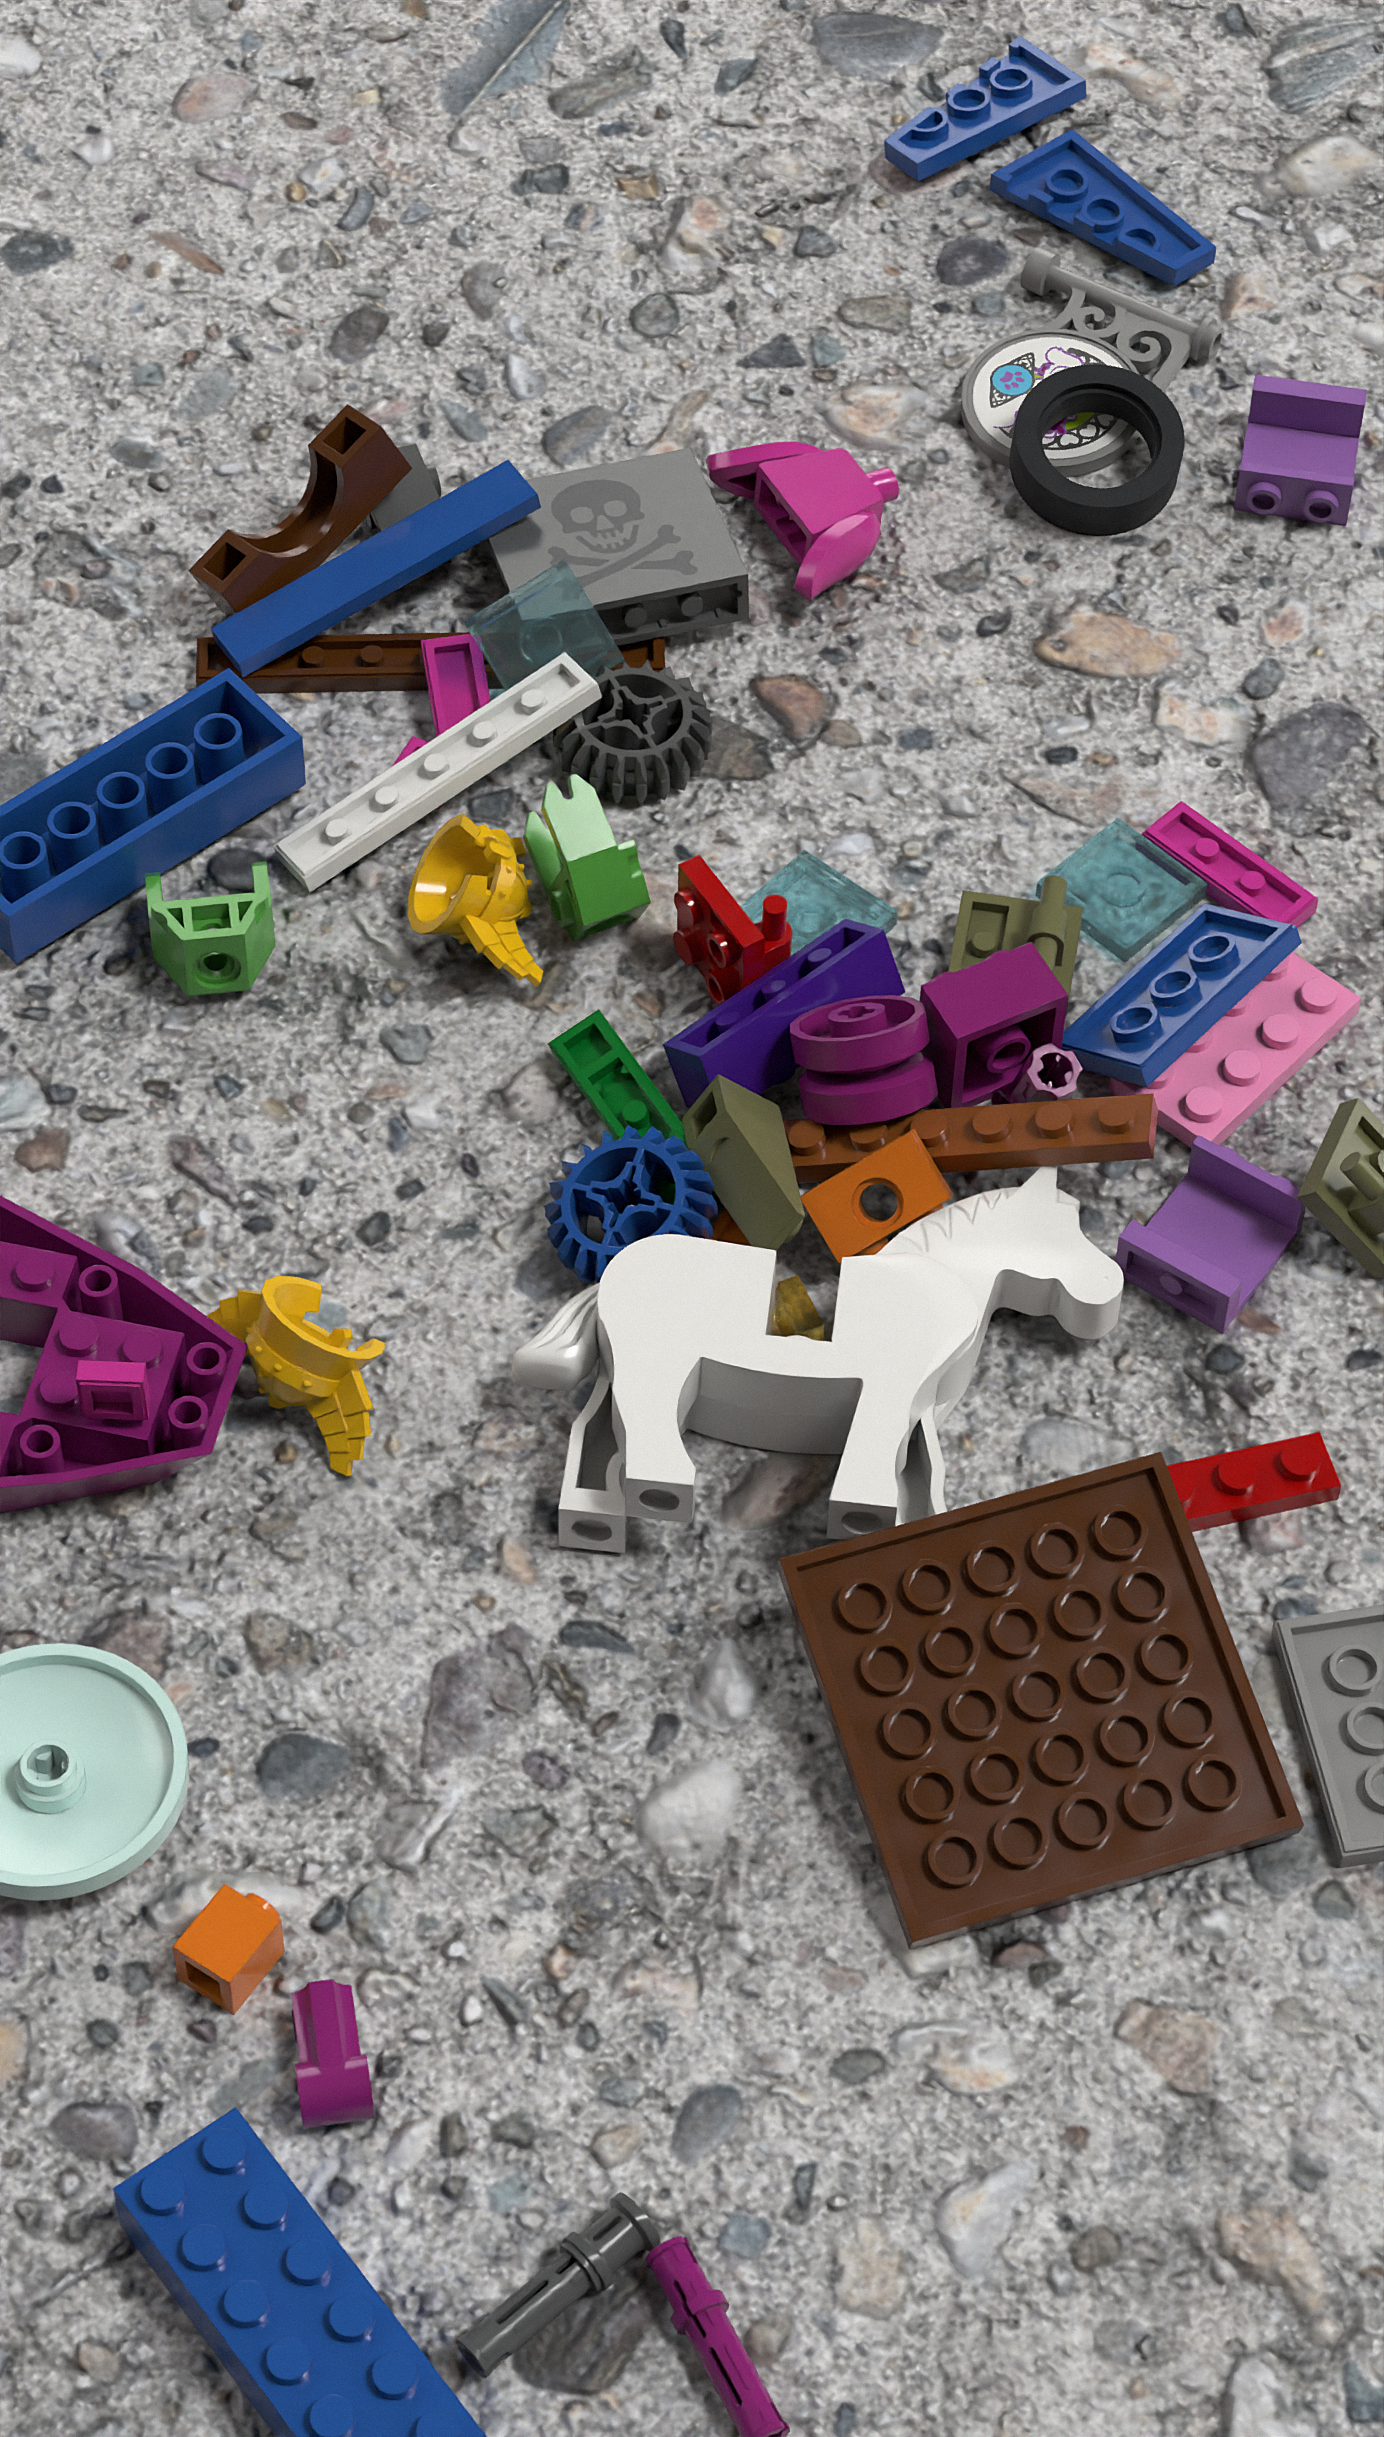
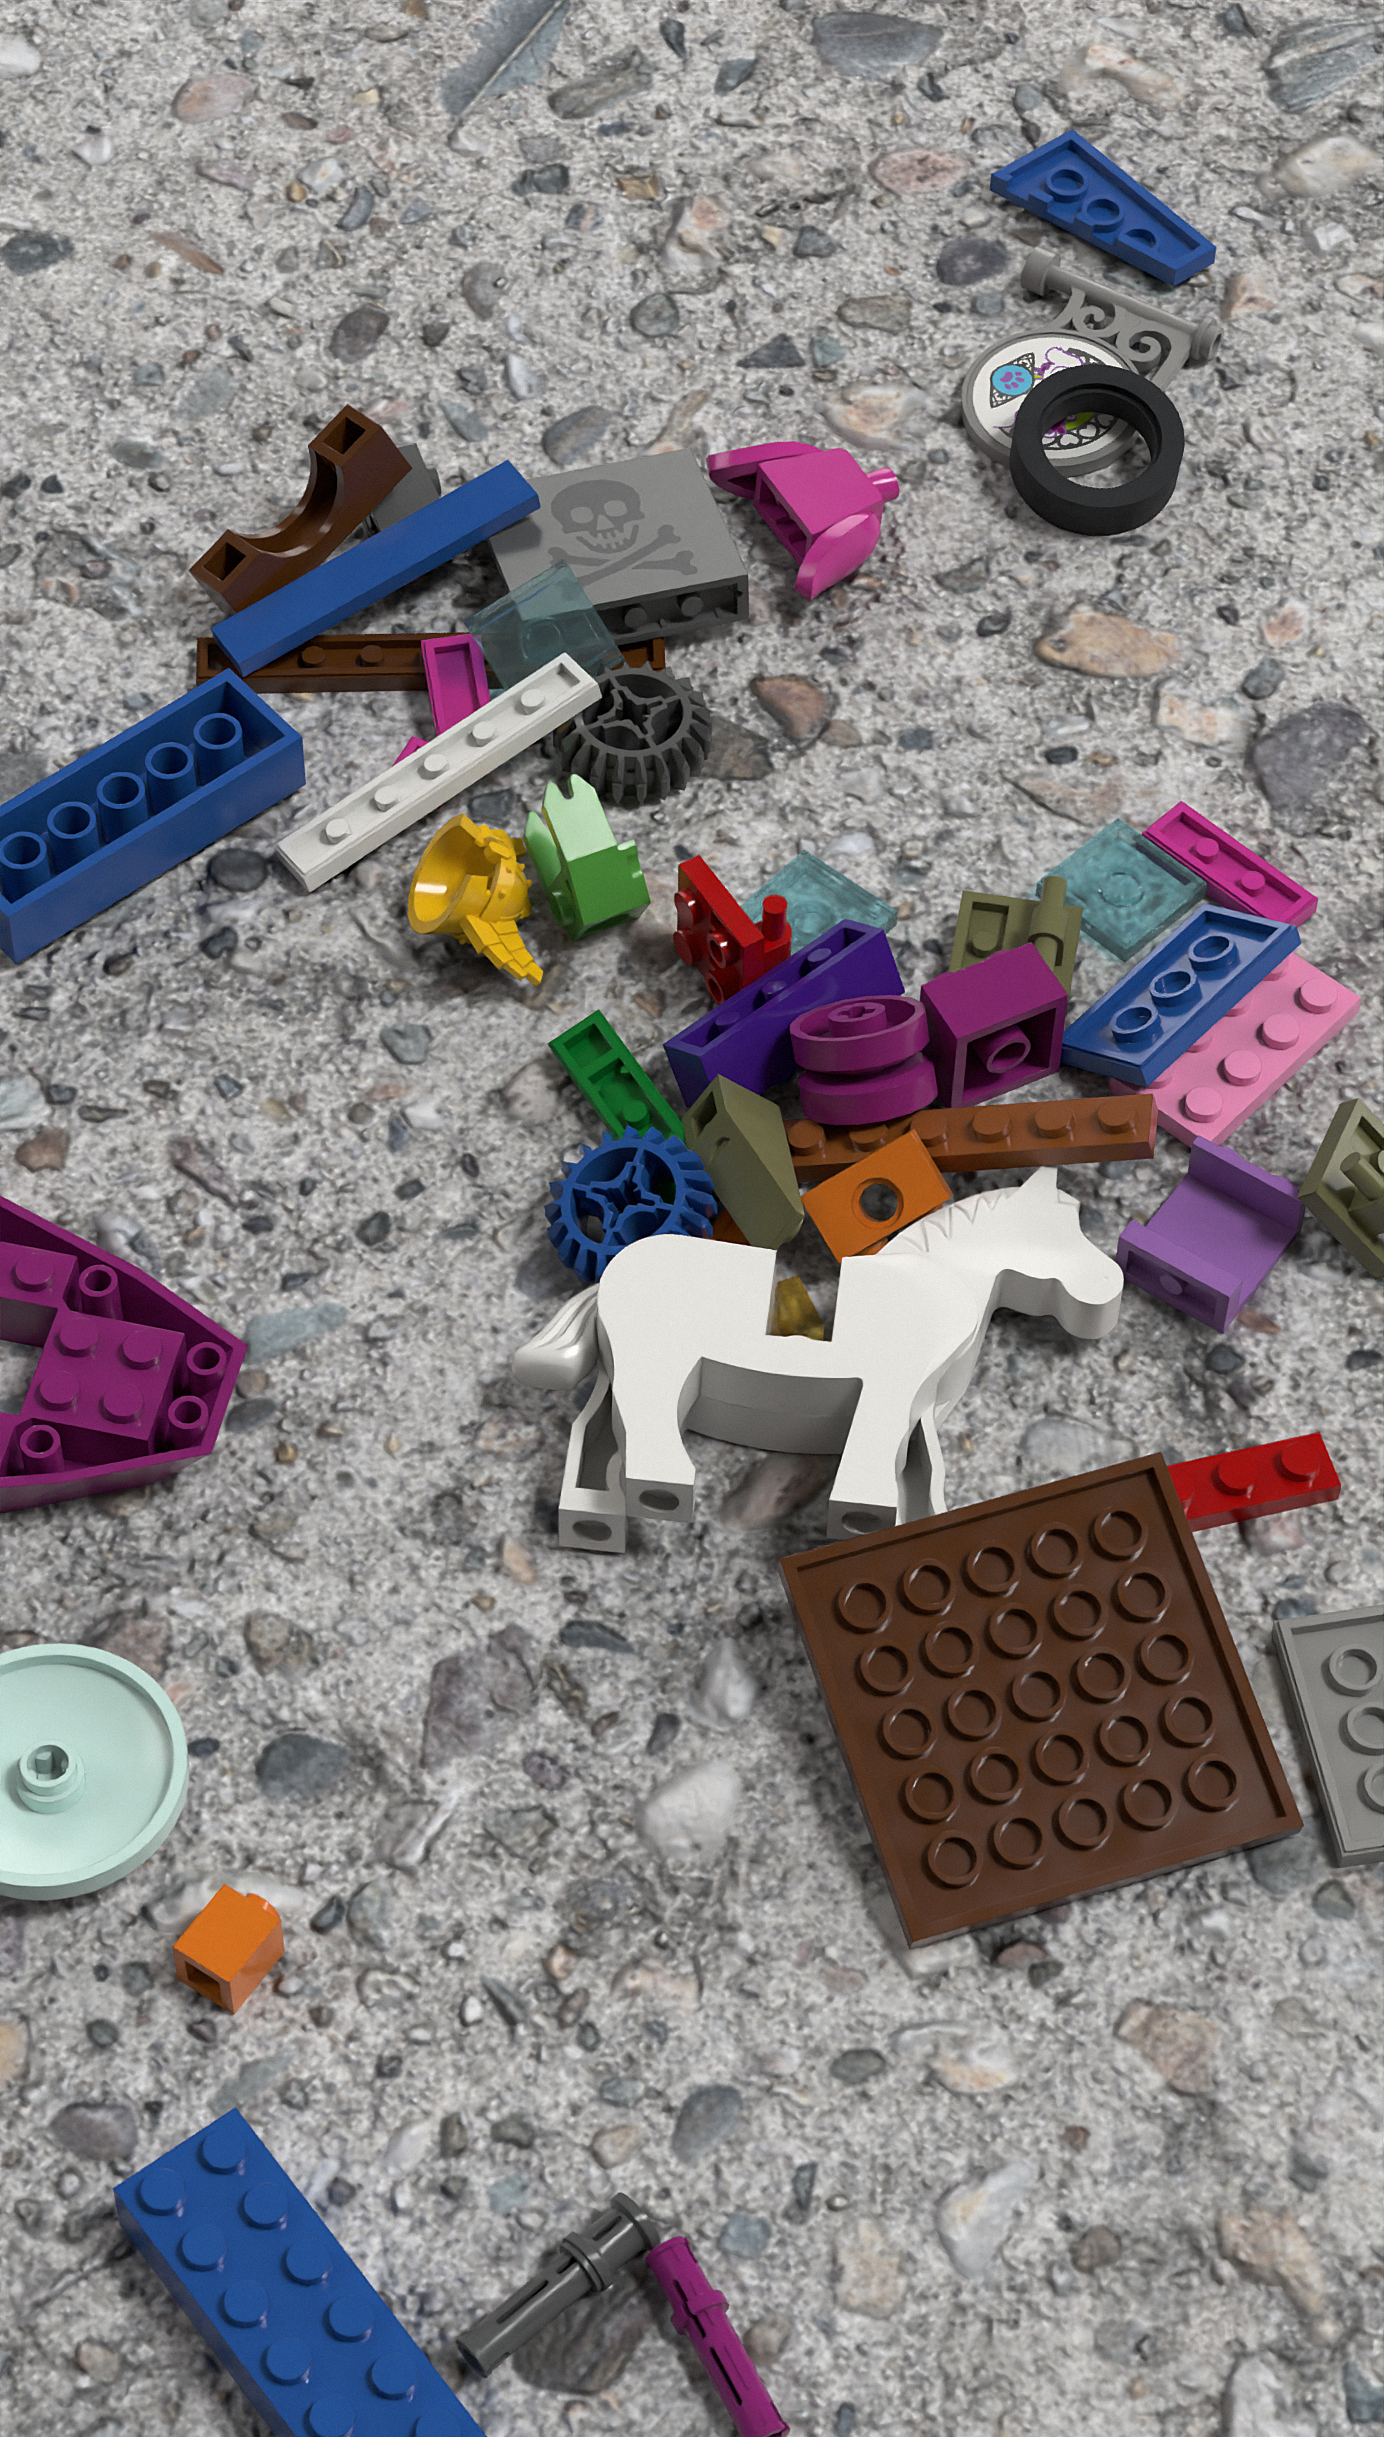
dark pink tile [76,1360,151,1420] -> none
bright green piece [145,861,276,996] -> none
yellow helmet [206,1275,385,1476] -> none
magenta piece [291,1979,375,2129] -> none
blue wing [884,36,1086,181] -> none
magenta piece [991,1043,1083,1105] -> none
medium lavender panel [1234,374,1367,526] -> none

